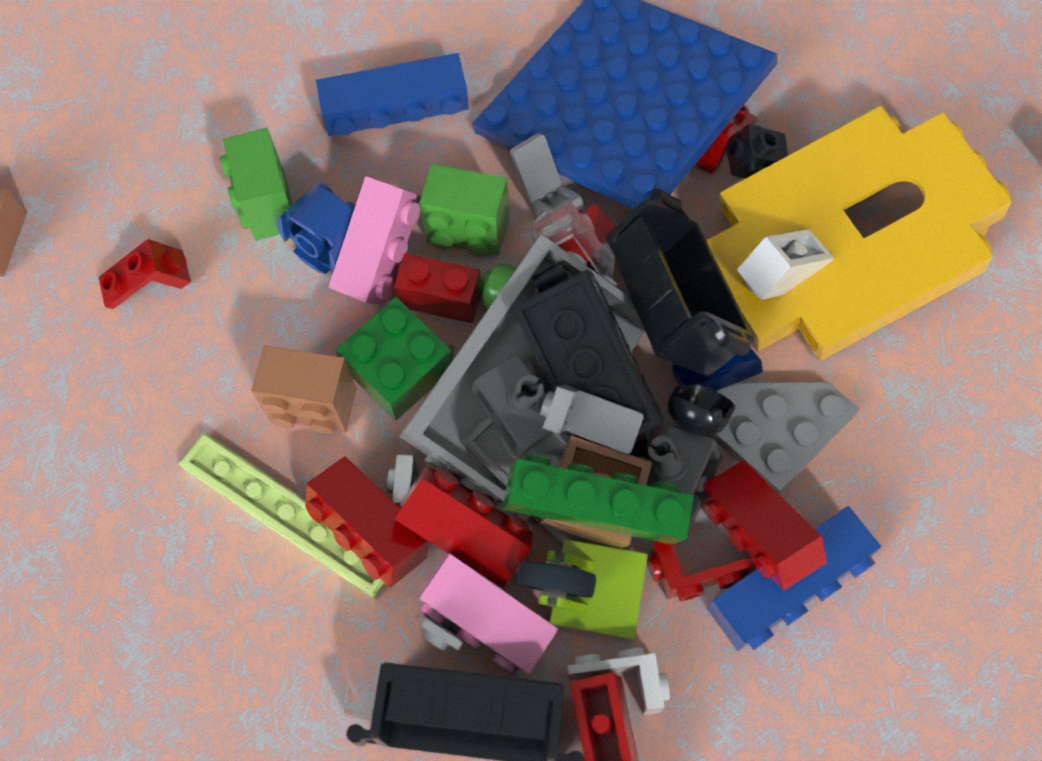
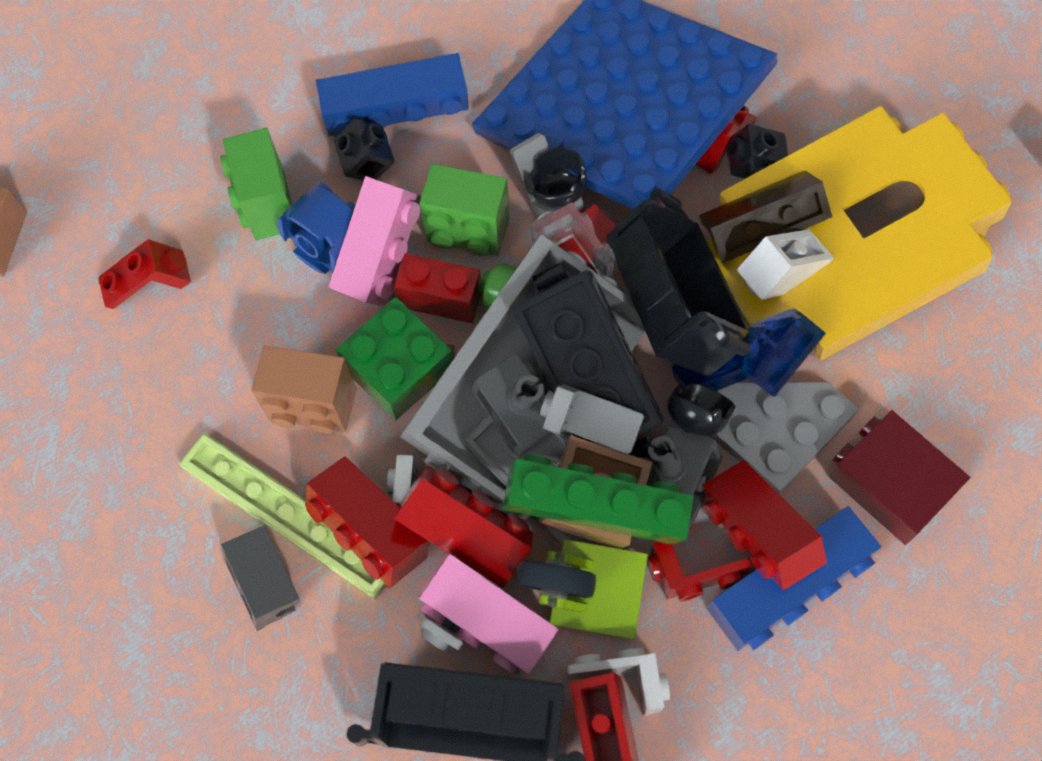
none -> dark grey hinge [221,525,300,631]
none -> black brick [334,118,395,181]
none -> black hair [529,147,587,209]
none -> dark brown panel [699,171,832,263]
none -> clear blue slope [742,308,826,397]
none -> dark red brick [829,410,971,545]

